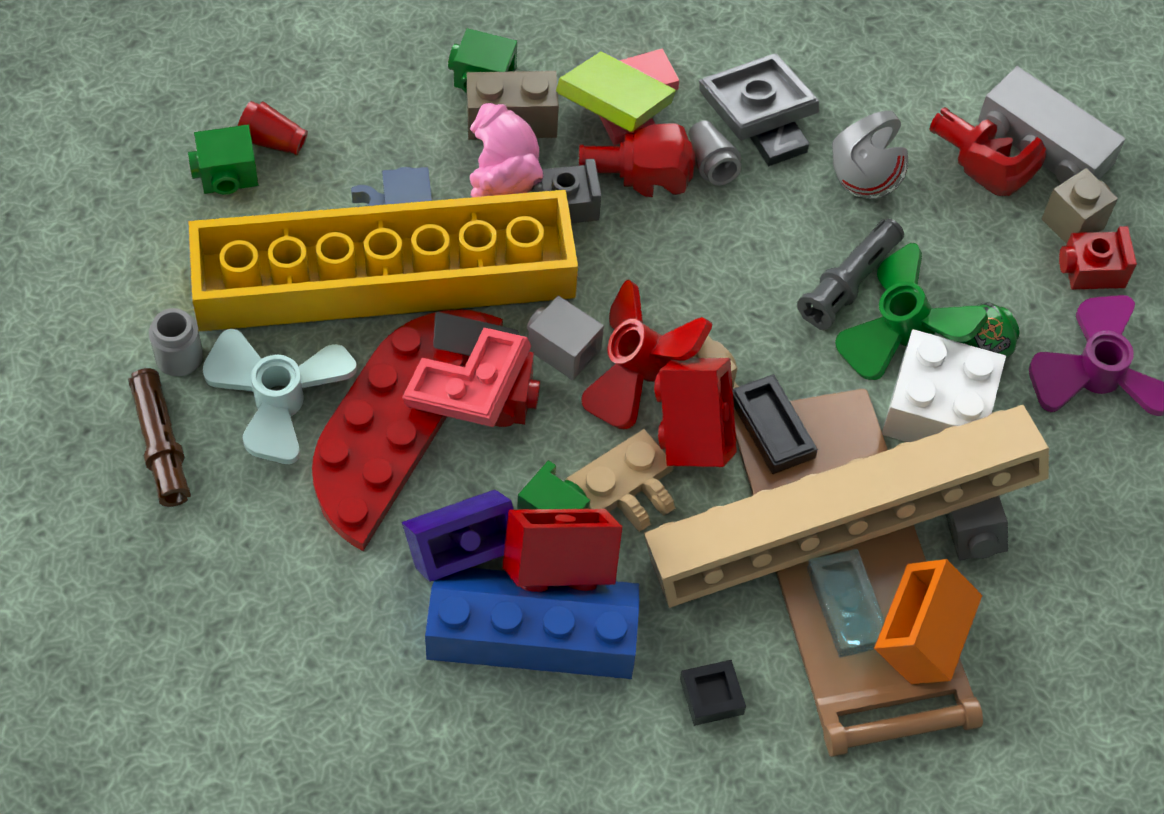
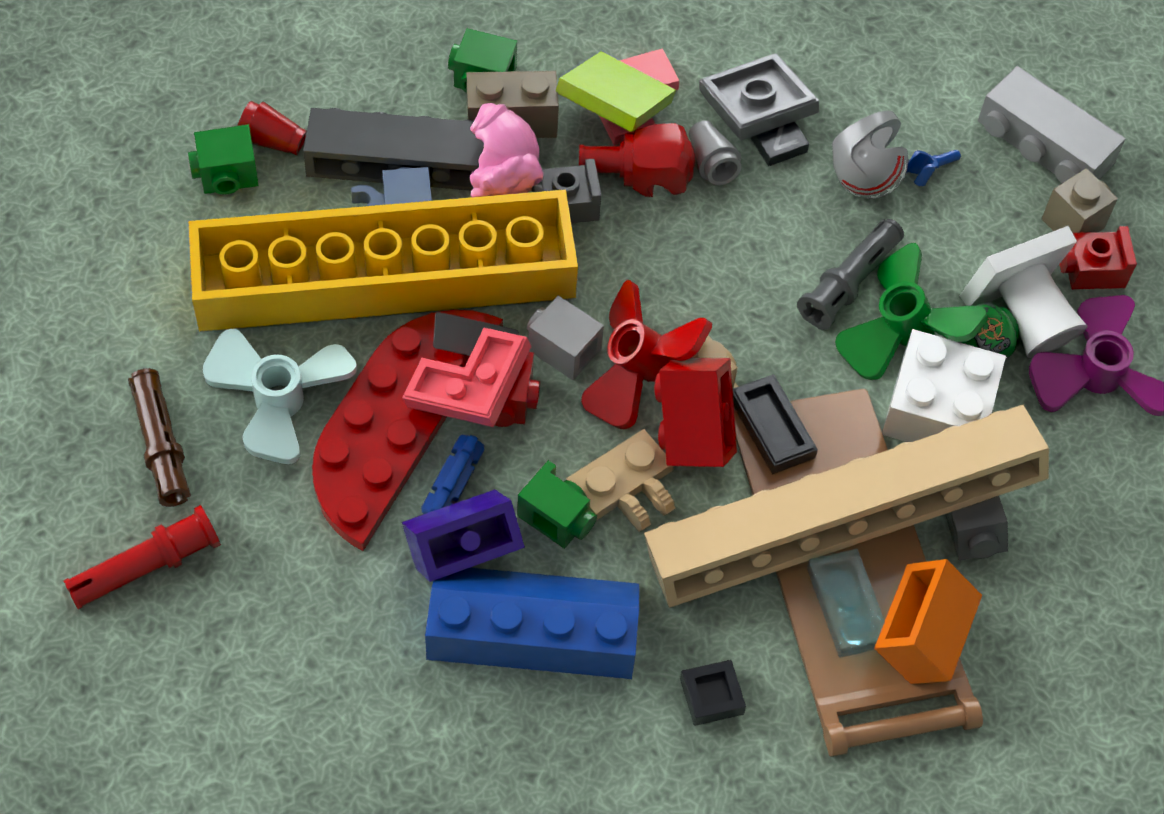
light grey brick [149,308,203,376] -> none
red brick [503,509,622,592] -> none
red piece [929,107,1046,196] -> none
none -> red pin [63,505,221,610]
none -> dark grey brick [303,108,484,191]
none -> blue axle [421,434,484,514]
none -> blue hand [906,150,961,186]
none -> white plant [959,226,1087,358]

